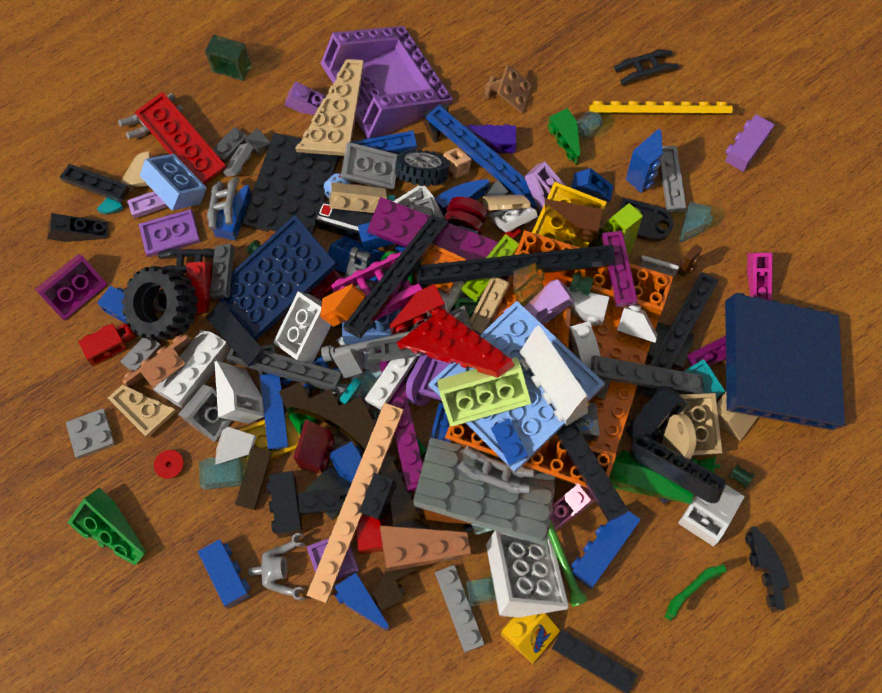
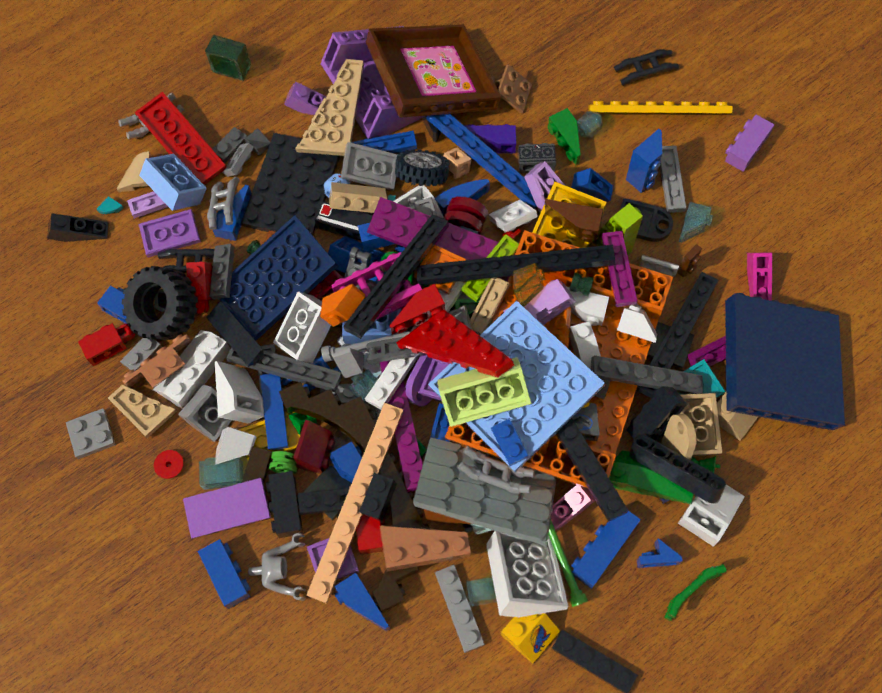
magenta slope [34,254,107,320] -> none
black plate [60,164,130,203] -> none
green wedge [67,487,146,565] -> none
teal tile [340,378,361,404] -> none
dark grey slope [483,180,509,196] -> none
tan slope [483,194,531,211] -> none
white slope [519,325,588,426] -> none
clear green bush [728,463,755,489] -> none
black slope [745,526,790,613] -> none
none -> medium lavender tile [183,478,271,538]
none -> bright green wheel [269,451,298,474]
none -> reddish brown panel [366,24,501,118]
none -> brick [518,143,556,173]
none -> blue slope [637,538,682,568]

